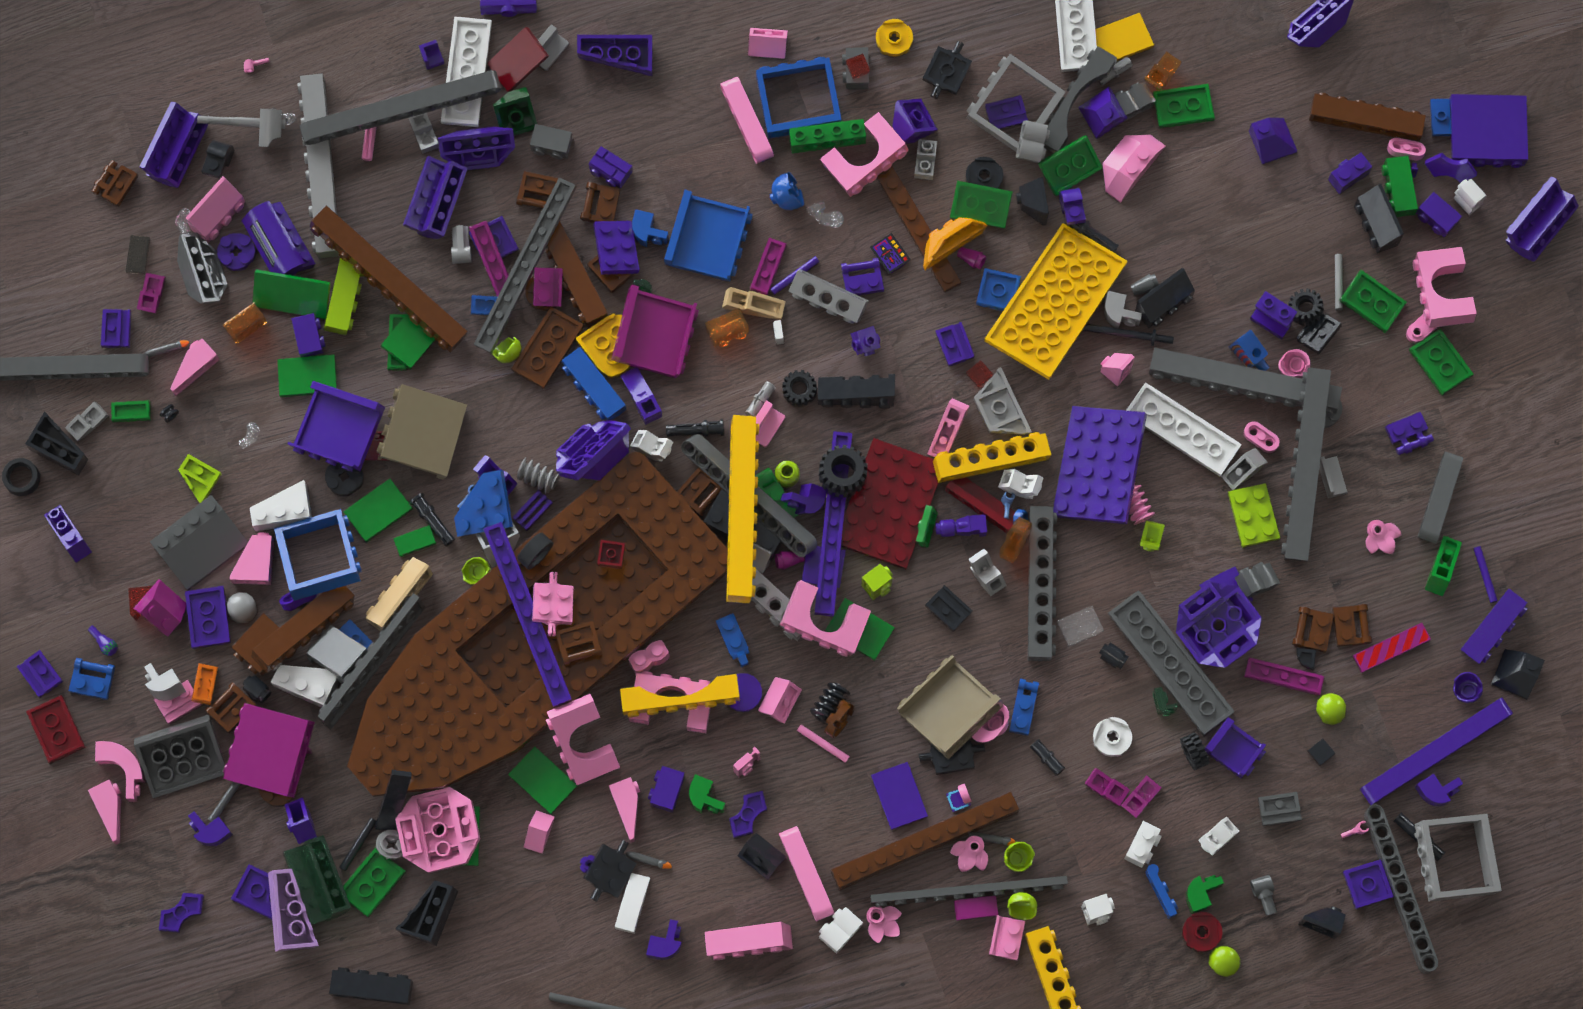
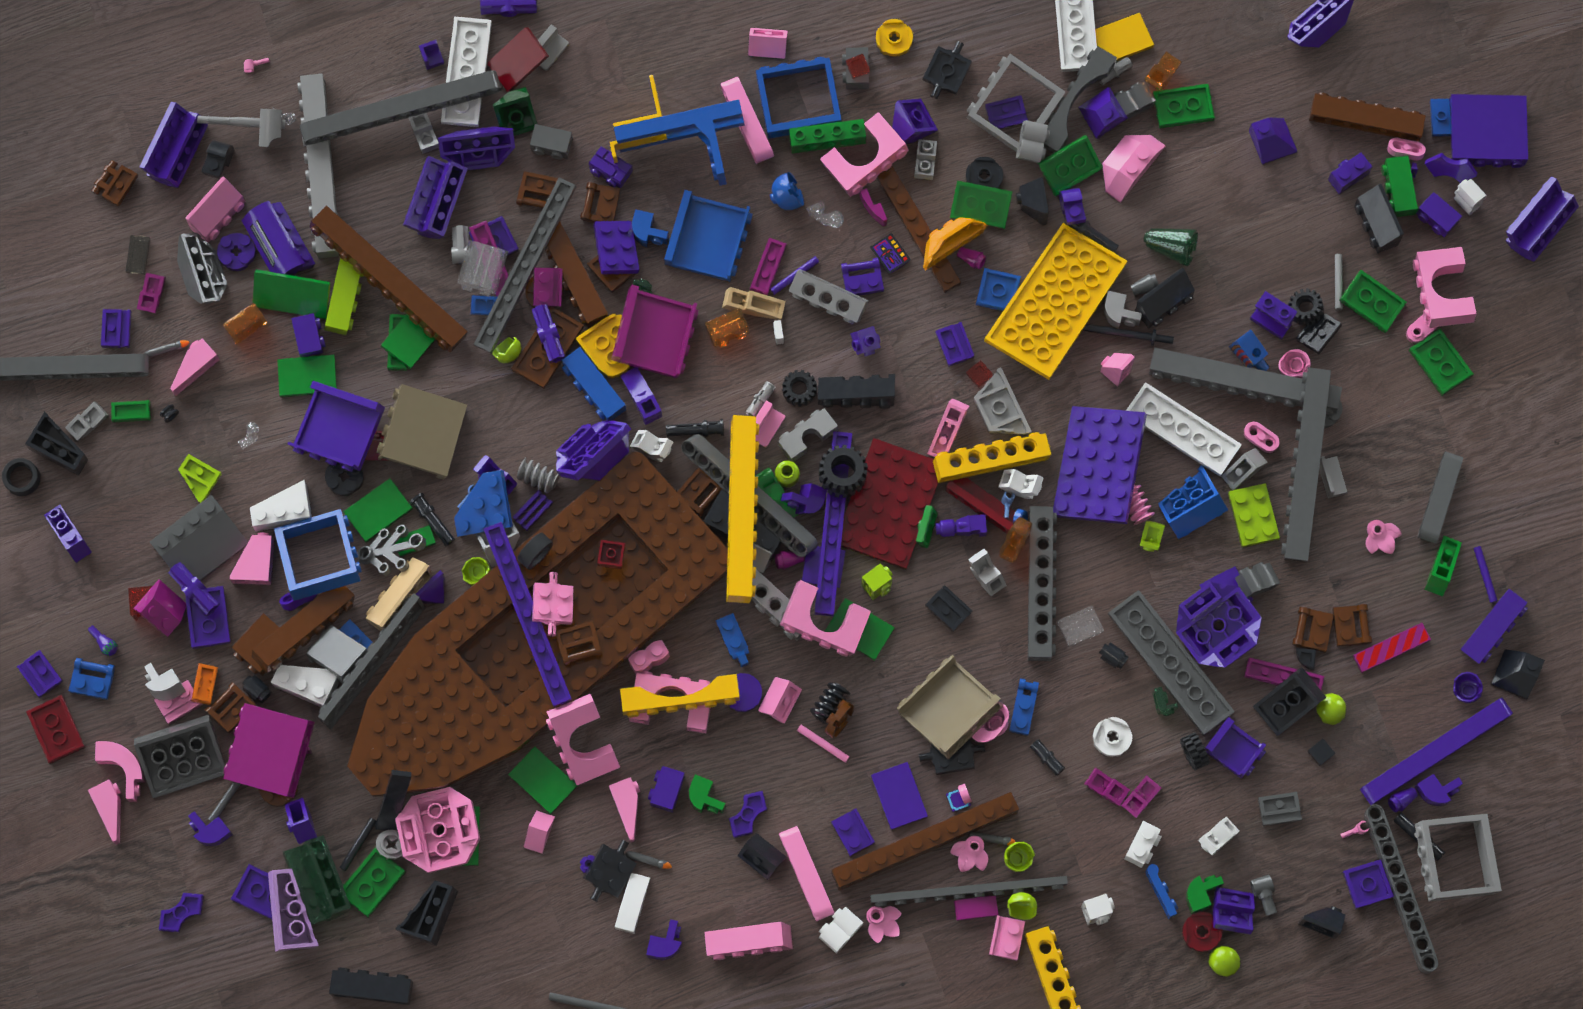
clear arm [175,208,191,234] -> none
light grey hair [227,592,257,623] -> none
bright pink axle [362,127,376,161] -> none
dark purple wedge [577,35,653,77] -> none
bright pink plate [733,747,760,777] -> none
dark purple plate [1385,412,1434,455] -> none
none -> dark purple piece [168,562,220,616]
none -> plant [357,524,426,576]
none -> dark purple slope [416,570,445,604]
none -> clear brick [457,240,508,297]
none -> dark purple piece [532,304,565,363]
none -> blue piece [610,75,745,186]
none -> light grey arch [778,408,838,462]
none -> dark purple plate [831,808,875,857]
none -> magenta slope [860,188,887,227]
none -> clear green cone [1144,228,1198,266]
none -> blue wedge [1158,465,1228,539]
none -> dark purple slope [1213,887,1255,935]
none -> black slope [1253,667,1326,737]
none -> dark purple cone [1388,787,1418,812]

